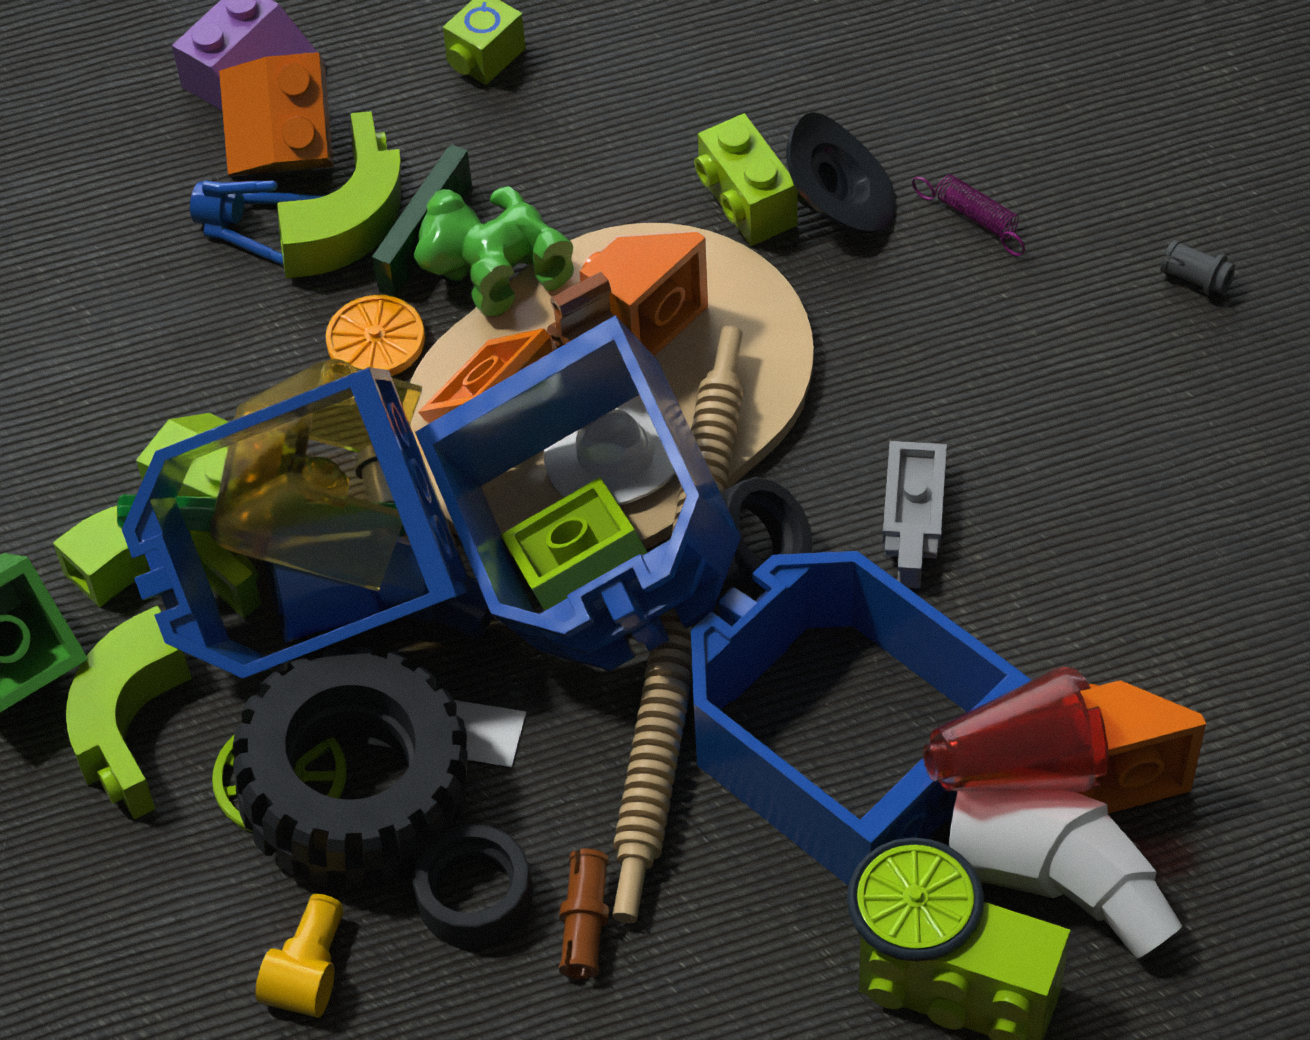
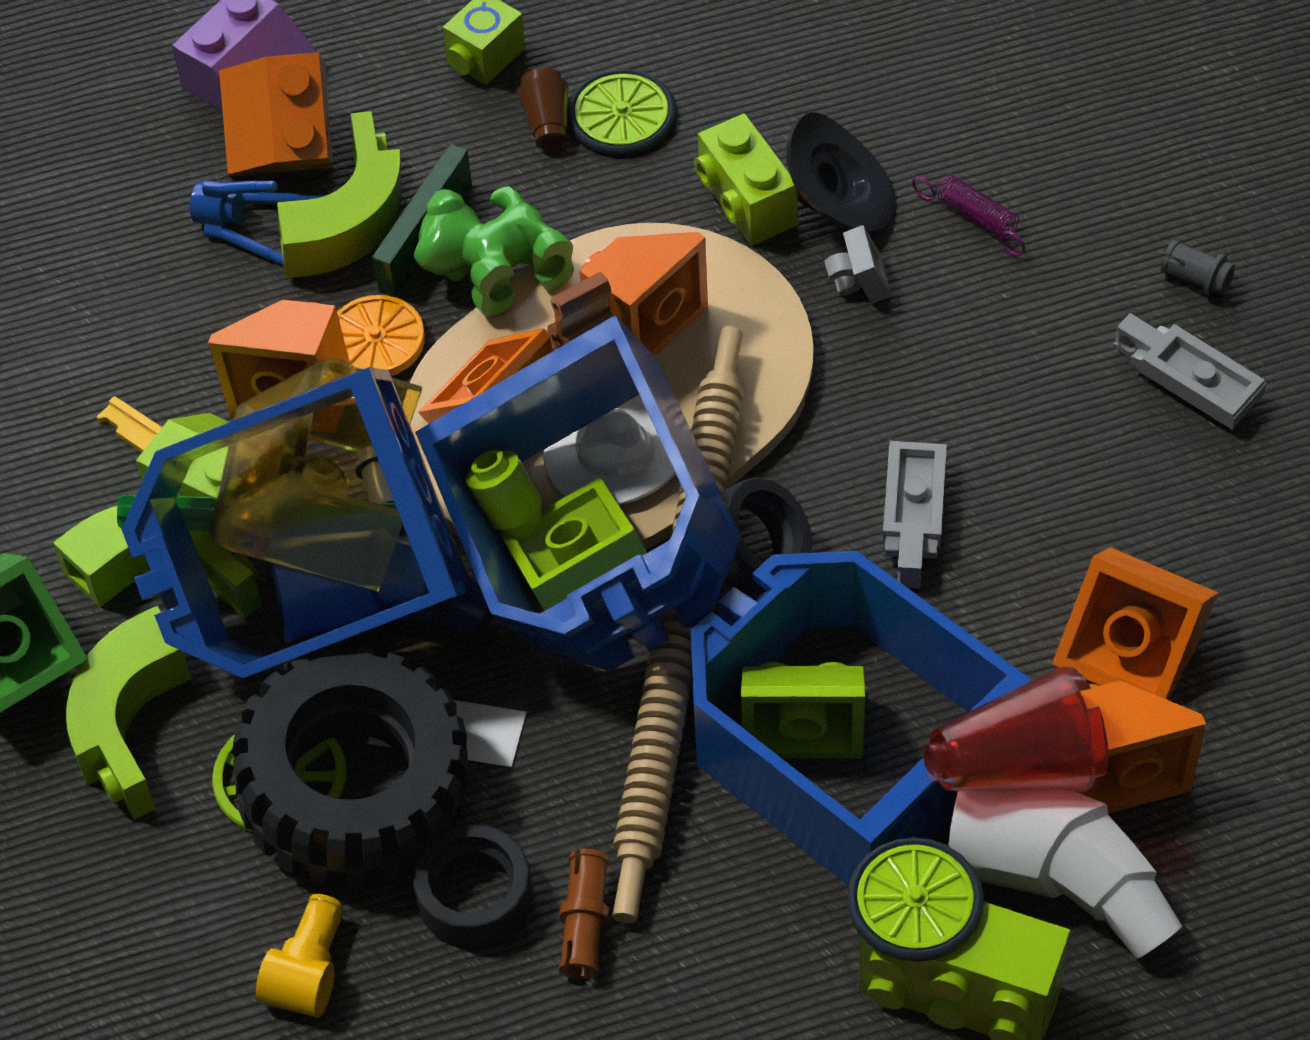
none -> yellow piece [96,396,162,452]
none -> orange slope [208,300,352,431]
none -> lime brick [466,449,543,537]
none -> reddish brown cone [517,68,569,150]
none -> lime wheel [567,69,677,156]
none -> lime slope [741,662,865,759]
none -> light grey tile [824,225,892,304]
none -> orange slope [1052,547,1218,700]
none -> light grey hinge [1114,313,1267,430]

